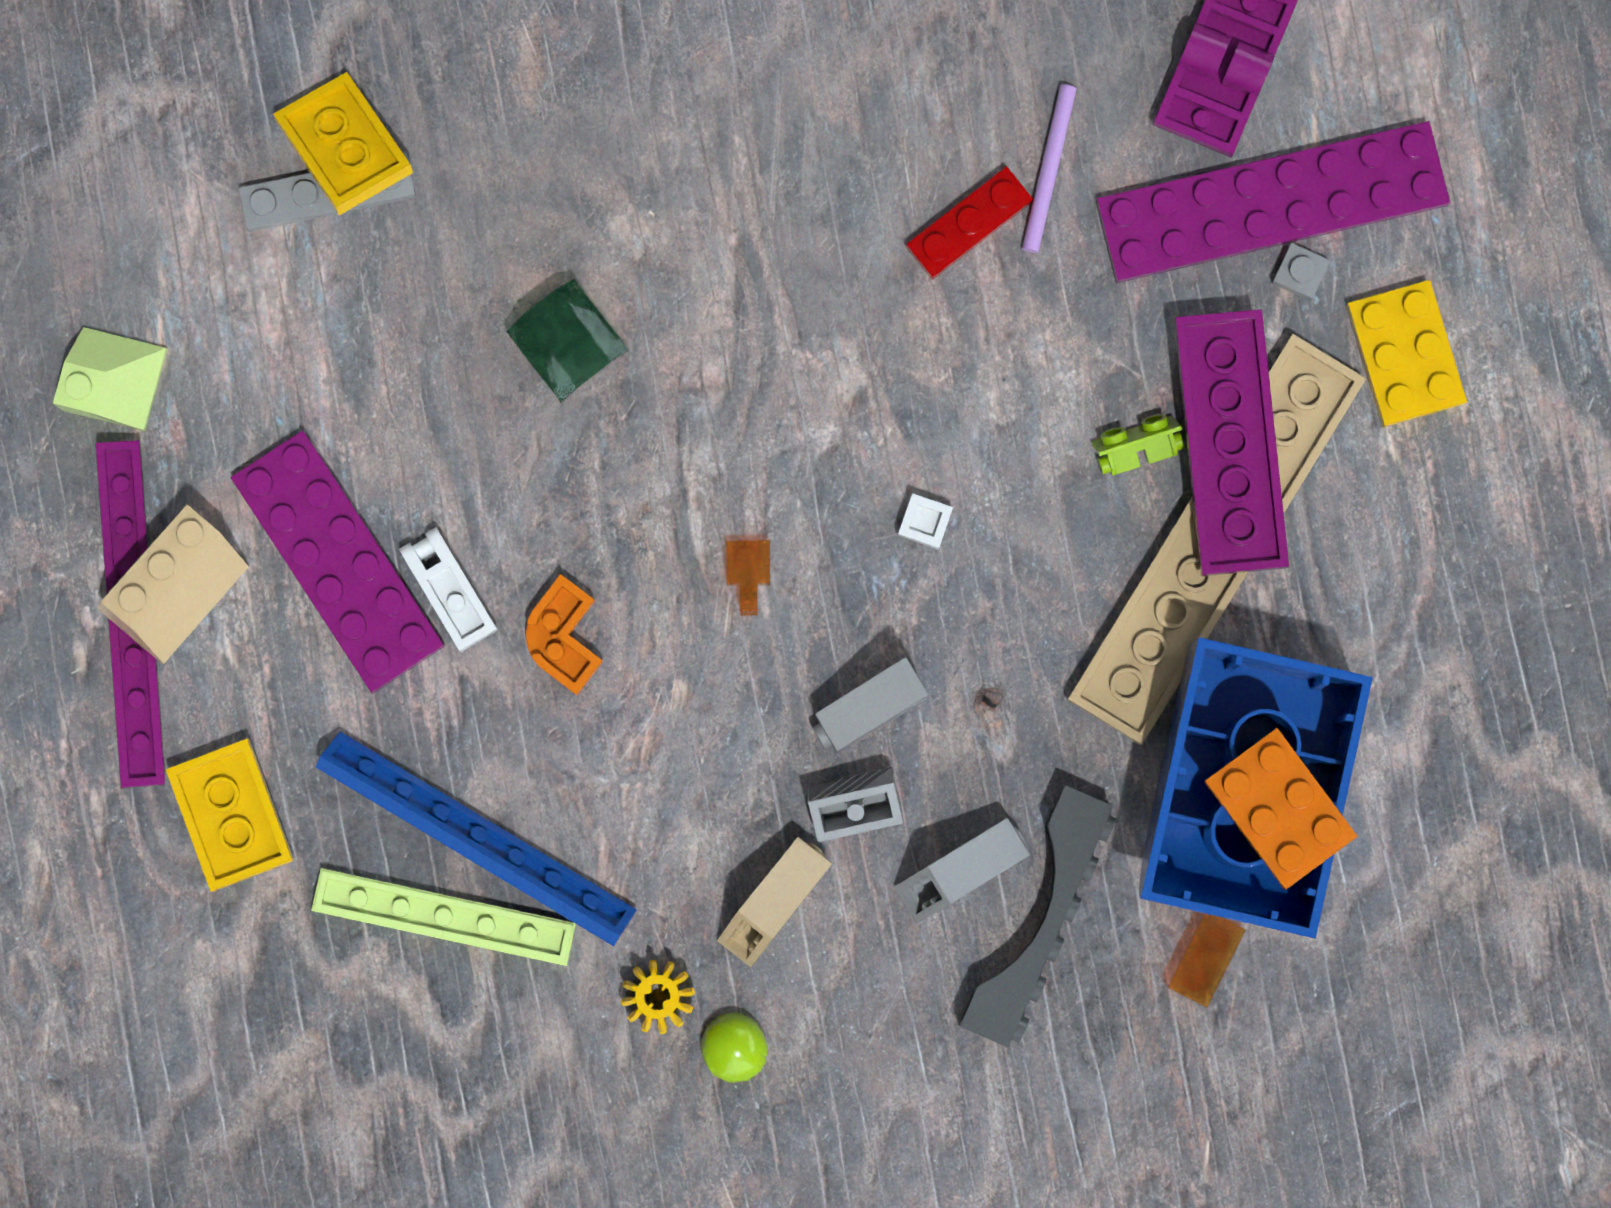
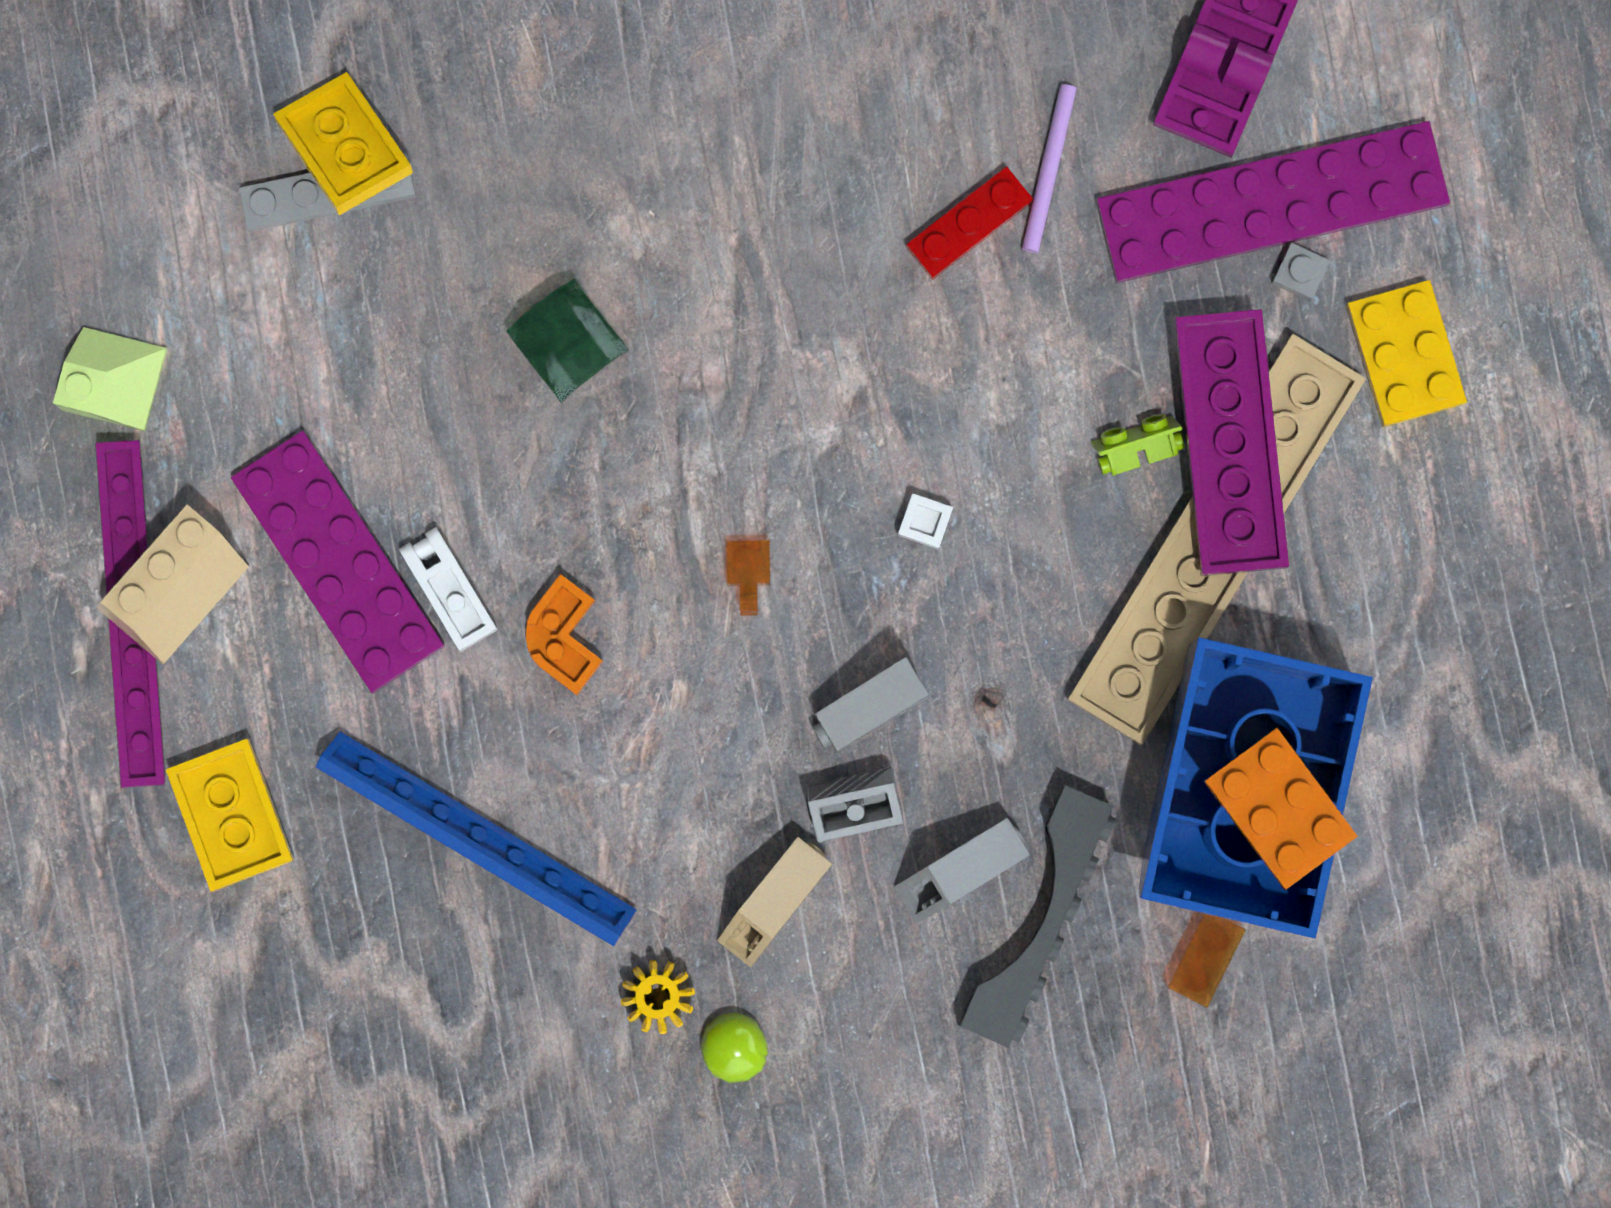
yellowish green tile [311,868,576,966] -> none

